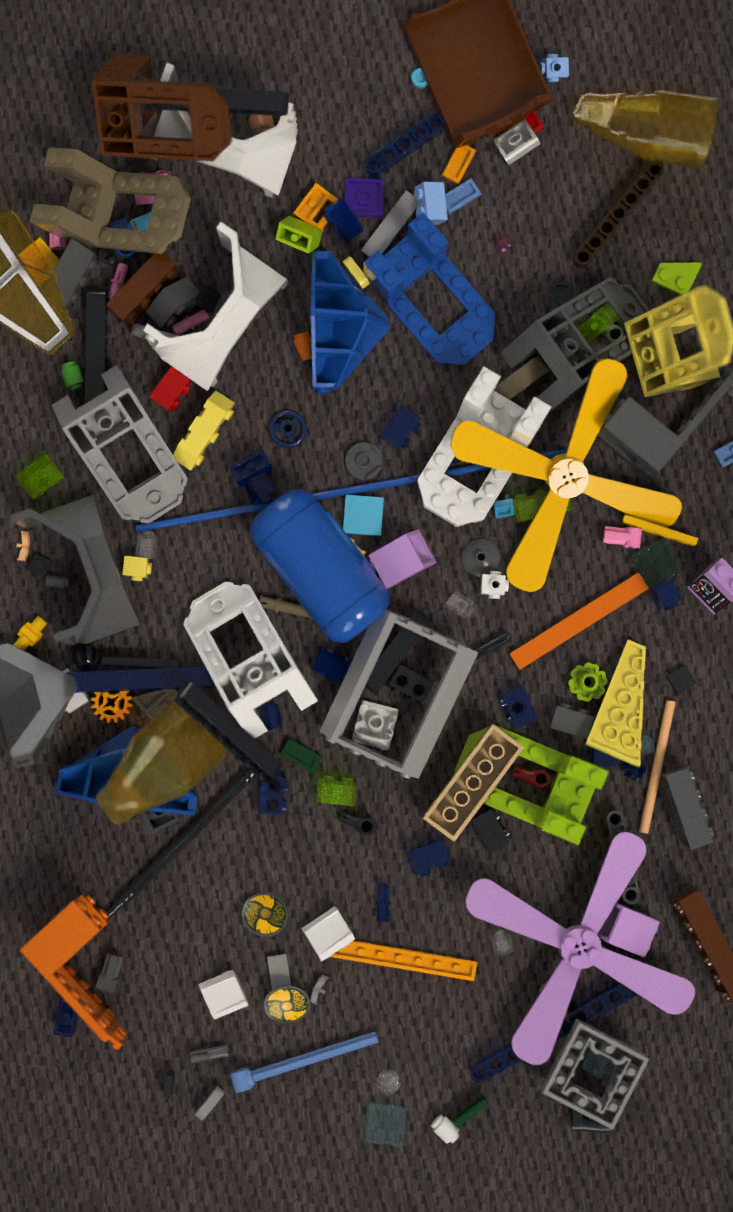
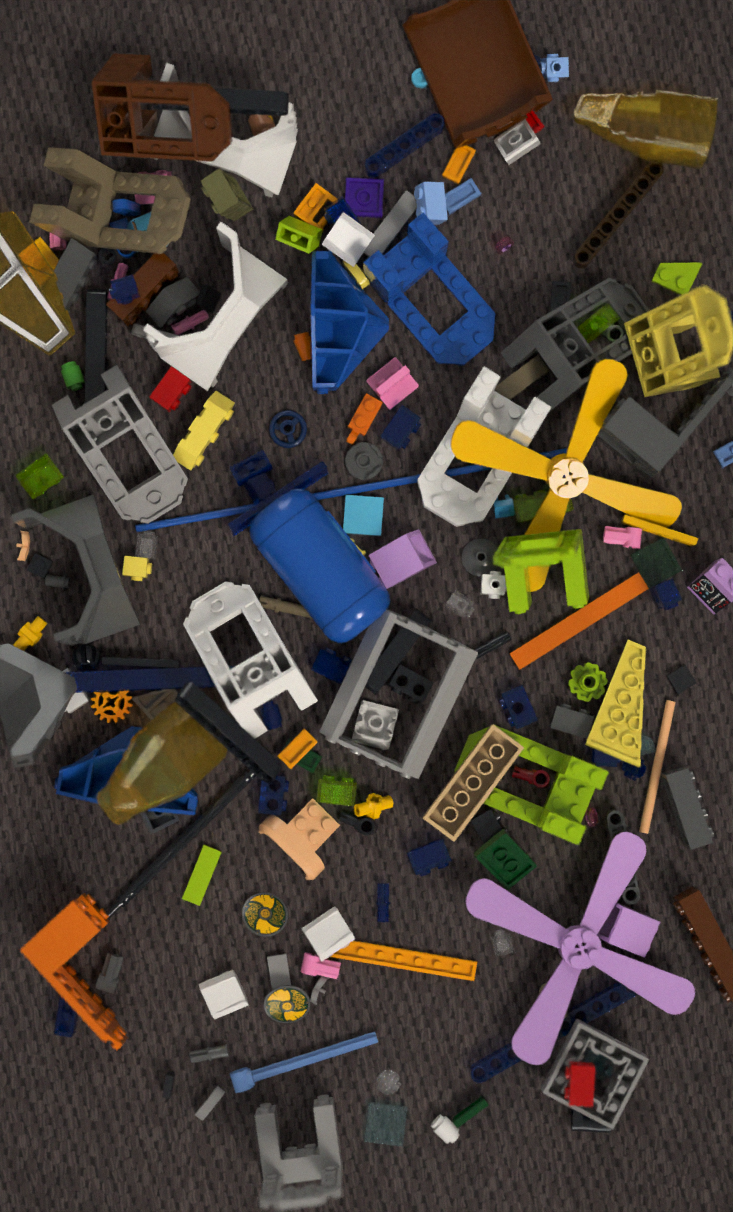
none -> clear blue brick [109,275,140,305]
none -> blue beam [112,199,141,216]
none -> lime tile [182,844,222,906]
none -> olive brick [201,168,253,221]
none -> clear blue tile [228,462,328,536]
none -> light grey bracket [255,1095,343,1210]
none -> light nougat piece [259,798,340,880]
none -> light orange tile [278,728,318,769]
none -> bright pink piece [300,952,341,979]
none -> white slope [322,212,375,267]
none -> orange plate [346,393,383,445]
none -> yellow axle [354,793,394,819]
none -> bright pink bracket [367,357,419,410]
none -> dark green plate [473,829,537,890]
none -> lime bracket [493,529,589,614]
none -> red brick [564,1061,595,1107]
none -> clear pink tile [585,807,598,827]

